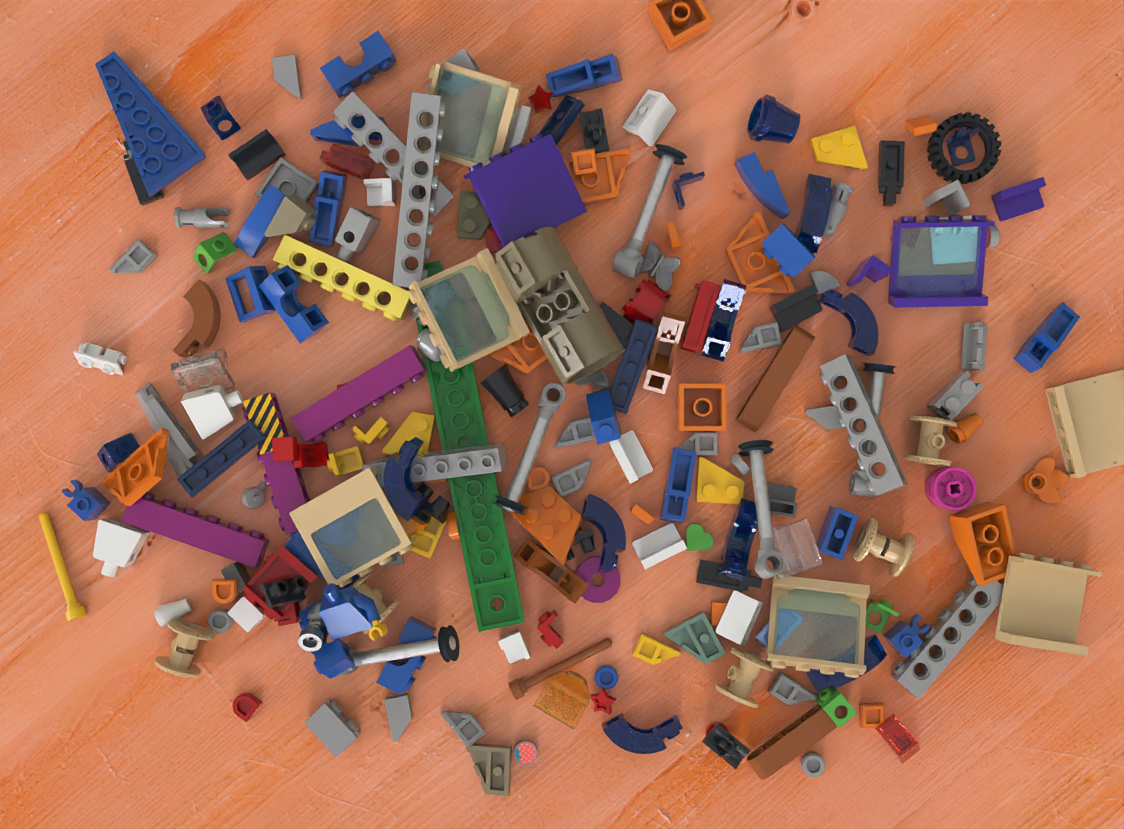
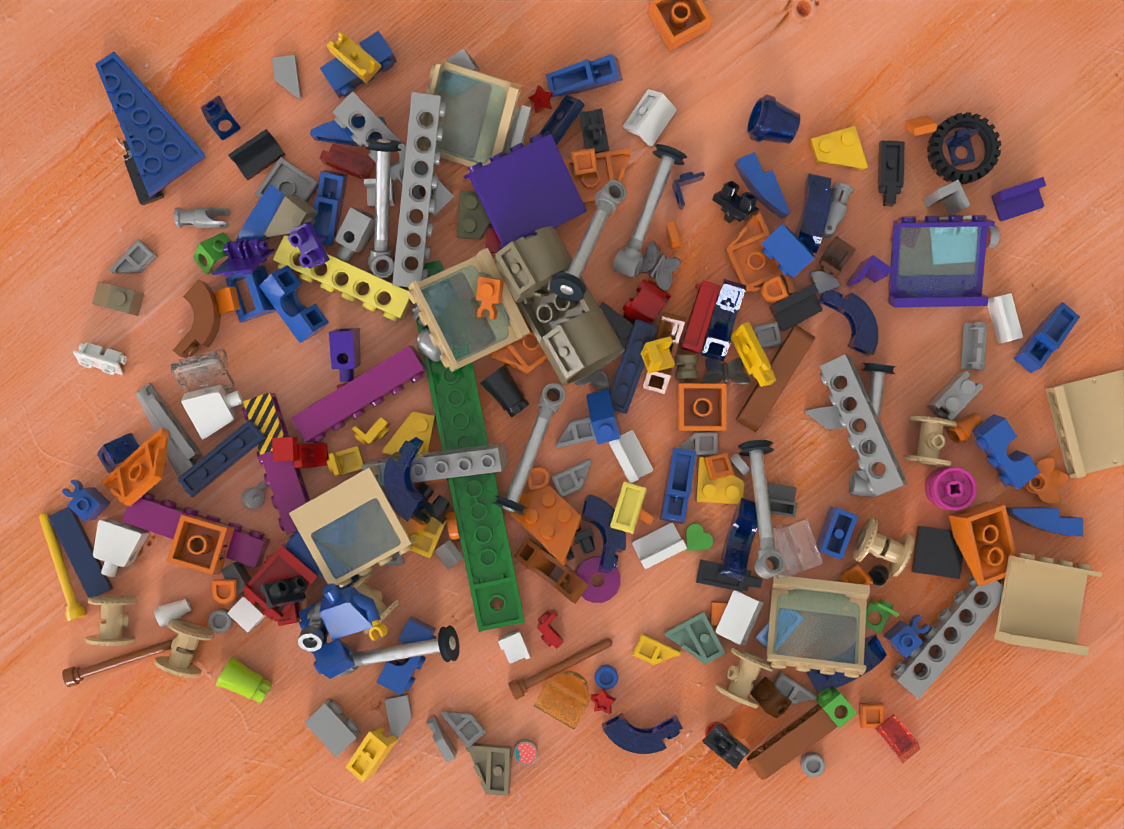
red tile [232,693,262,722] -> none
none -> dark blue tile [48,507,113,598]
none -> dark orange piece [62,640,173,687]
none -> tan hose [85,595,137,646]
none -> dark tan slope [92,282,144,316]
none -> orange brick [166,515,235,575]
none -> dark purple hinge [212,238,275,276]
none -> orange tile [214,286,241,314]
none -> lime plant [215,656,273,703]
none -> dark purple hips [288,221,330,269]
none -> yellow hinge [327,32,382,84]
none -> dark purple torso [329,328,361,382]
none -> yellow hinge [345,728,398,782]
none -> piece [366,139,402,278]
none -> light grey tile [427,715,457,762]
none -> light grey tile [434,539,463,569]
none -> orange plate [476,276,504,320]
none -> piece [550,180,627,301]
none -> light yellow tile [610,482,647,534]
none -> yellow panel [640,336,675,374]
none -> dark tan wheel [675,355,699,380]
none -> flat silver piece [703,358,751,384]
none -> orange tile [704,452,735,481]
none -> black hips [712,181,759,223]
none -> yellow hinge [730,322,776,387]
none -> reddish brown bracket [750,676,792,718]
none -> orange tile [761,275,789,303]
none -> reddish brown bracket [819,236,856,276]
none -> orange tile [839,562,873,585]
none -> black hinge [868,565,889,586]
none -> black tile [912,526,963,579]
none -> blue arch [972,414,1040,490]
none -> white panel [988,293,1023,344]
none -> blue slope [1006,507,1083,537]

